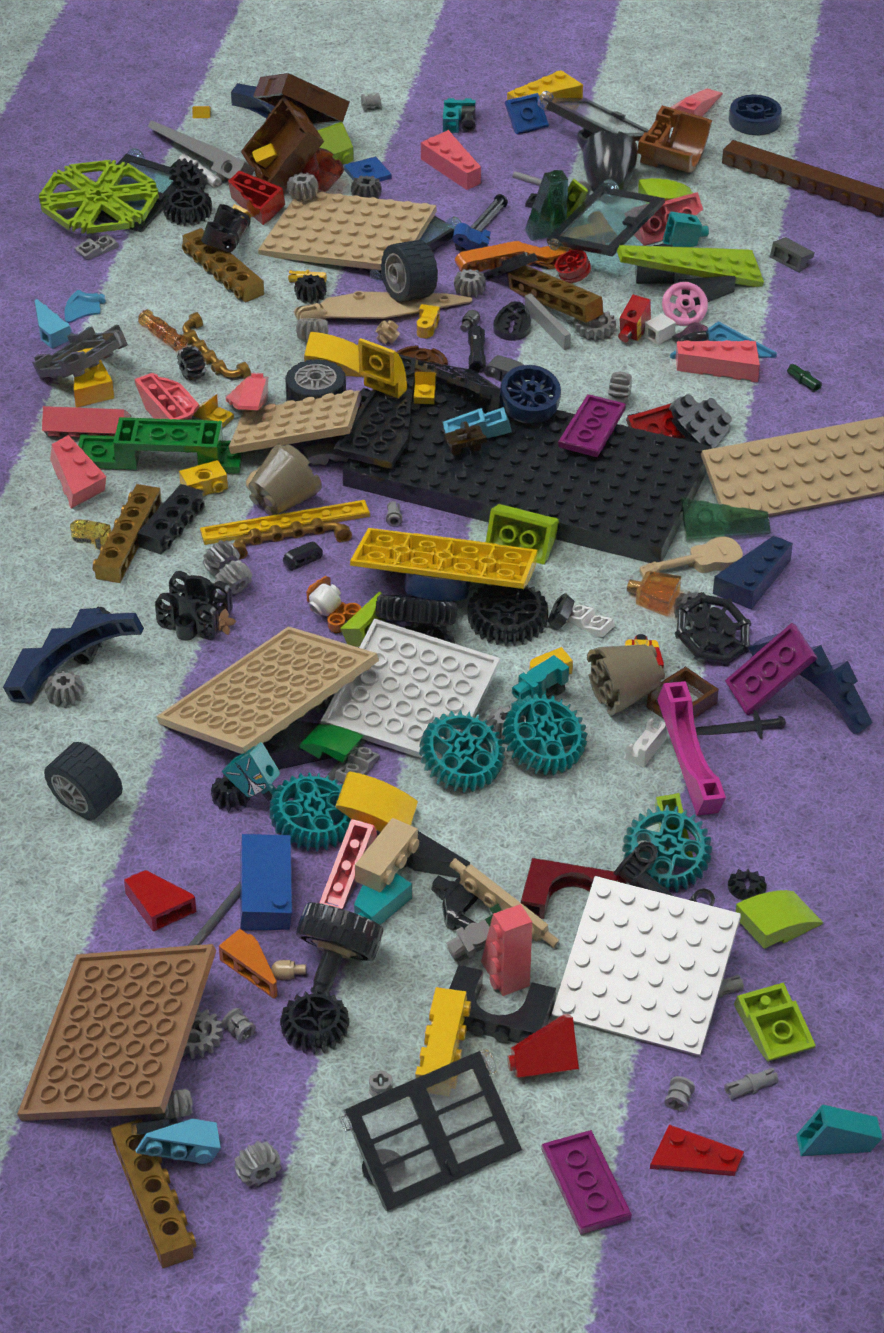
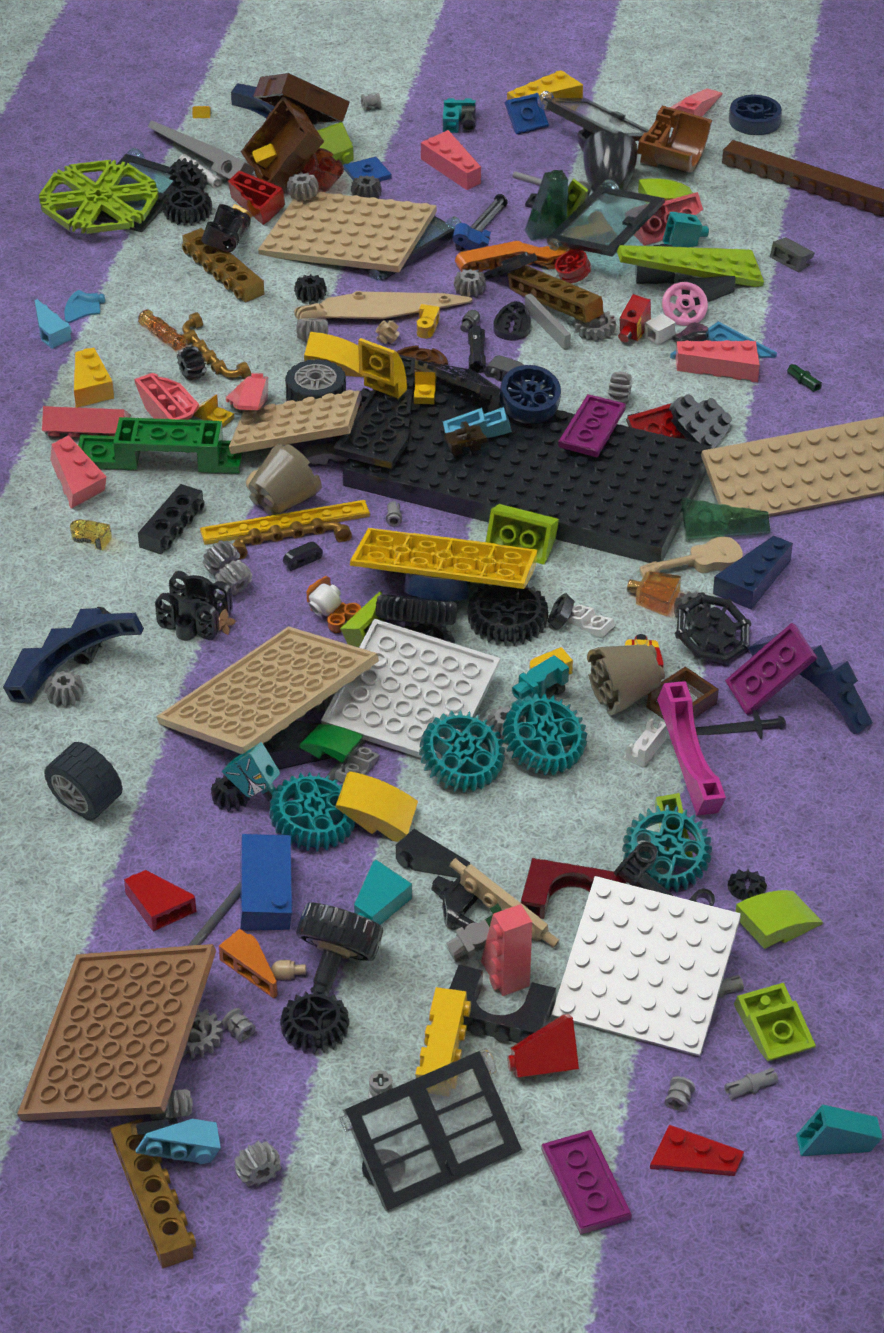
dark grey plate [32,324,128,379] -> none
light grey slope [75,234,119,259] -> none
pearl gold brick [92,484,162,583] -> none
yellow brick [179,460,228,496] -> none
yellow axle [288,269,327,283] -> none
coral slope [319,819,378,909] -> none
tan brick [355,818,419,892] -> none
black wheel [381,240,438,302] -> none

